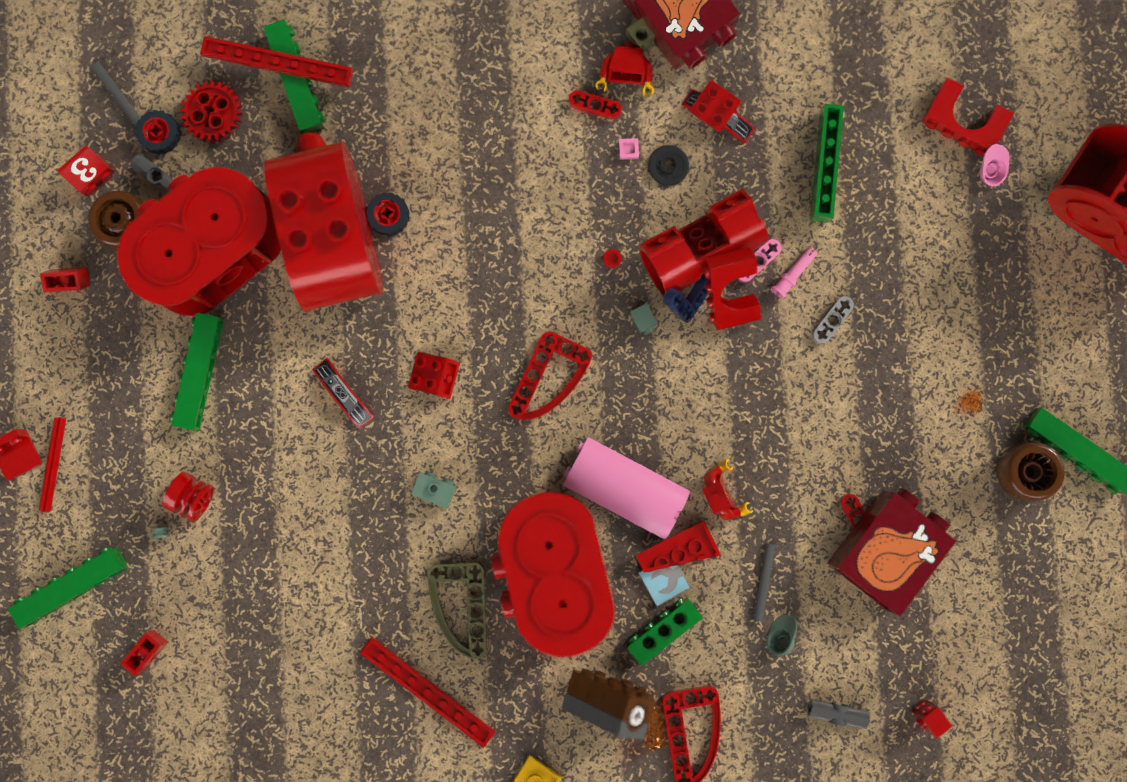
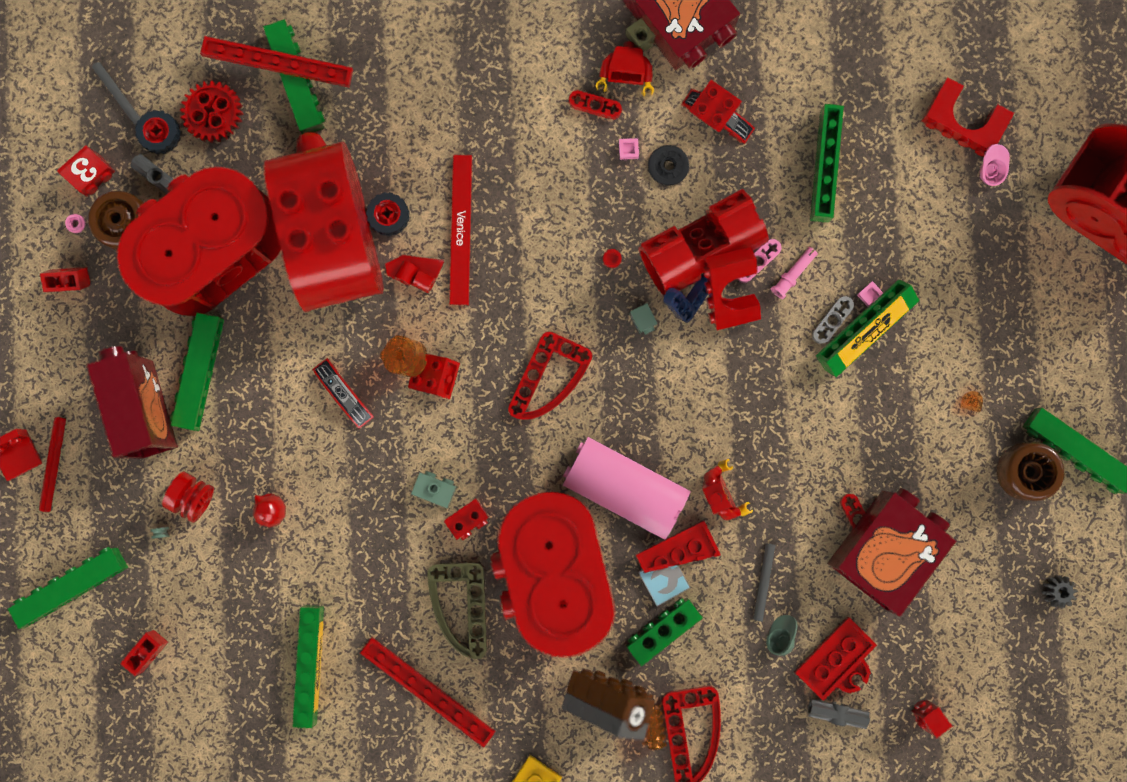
none -> bright pink plate [65,214,85,233]
none -> dark red brick [86,346,178,459]
none -> red piece [253,493,286,528]
none -> green brick [293,605,324,728]
none -> clear orange brick [380,335,427,377]
none -> red panel [385,255,444,293]
none -> red brick [444,498,489,540]
none -> red tile [450,155,472,305]
none -> red plate [794,616,877,701]
none -> green brick [816,279,920,377]
none -> bright pink plate [857,281,883,307]
none -> dark grey gear [1042,575,1079,609]

